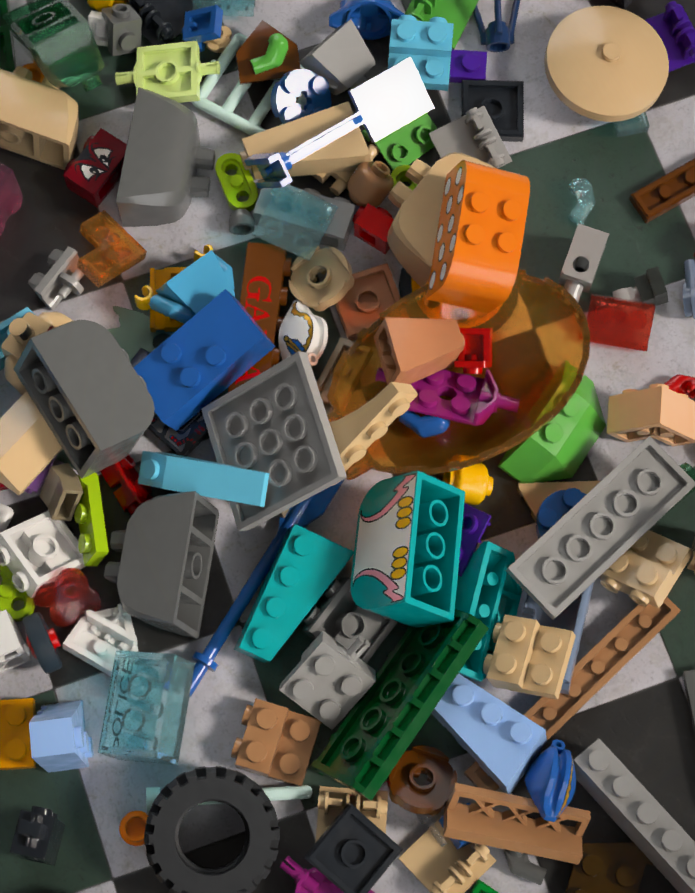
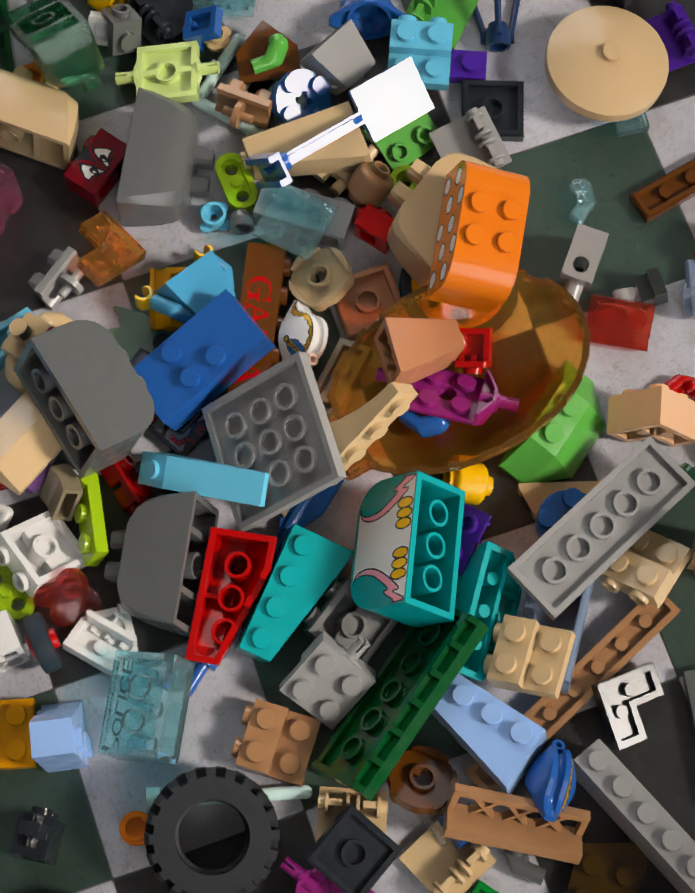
none -> red wedge [185,527,278,666]
none -> medium azure plate [198,201,229,234]
none -> medium nougat hips [215,78,272,129]
none -> plate [591,662,664,750]

